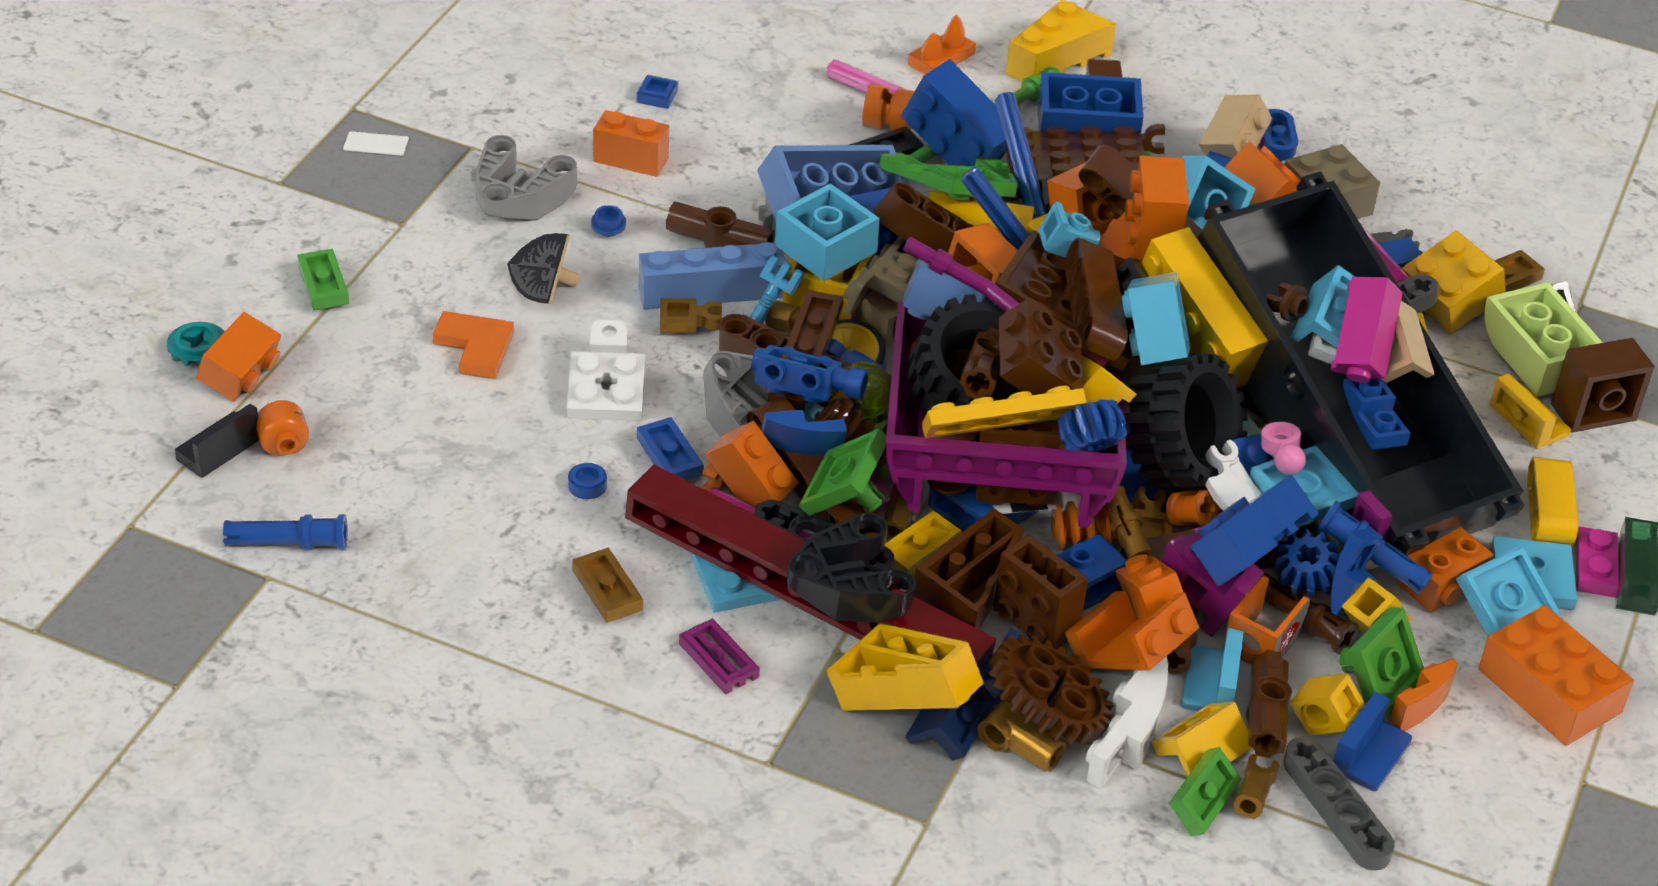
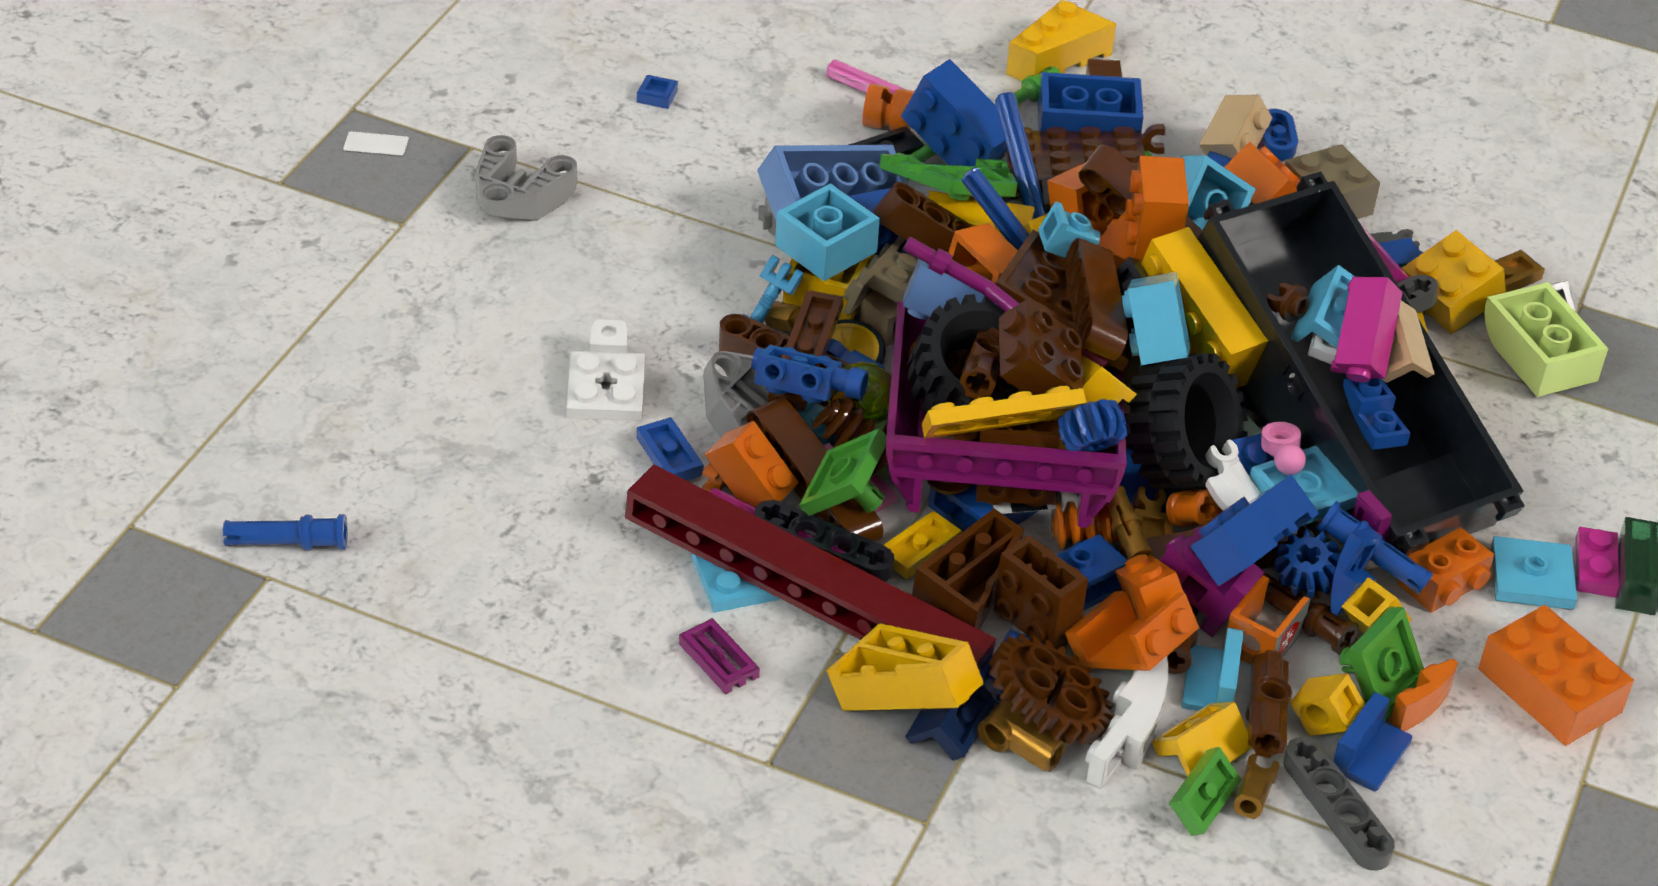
teal gear [167,322,225,367] -> none
black panel [175,404,259,478] -> none
orange brick [196,311,281,402] -> none
orange head [256,400,309,456] -> none
bright green plate [297,248,349,310] -> none
orange tile [433,311,514,379] -> none
shield [507,233,579,304] -> none
blue tile [568,463,607,499] -> none
pearl gold plate [572,547,643,623] -> none
blue plate [591,205,626,237] -> none
orange brick [593,110,669,177] -> none
medium blue brick [638,242,786,310] -> none
pearl gold plate [660,298,722,333] -> none
reddish brown piece [666,201,775,248] -> none
blue slope [761,410,847,456] -> none
black connector [786,513,916,623] -> none
pearl gold bar [884,484,922,540] -> none
orange tile [908,15,976,75] -> none
medium azure tile [1456,545,1562,636] -> none
yellow panel [1489,373,1571,449] -> none
yellow beam [1527,457,1578,548] -> none
reddish brown brick [1551,338,1655,433] -> none

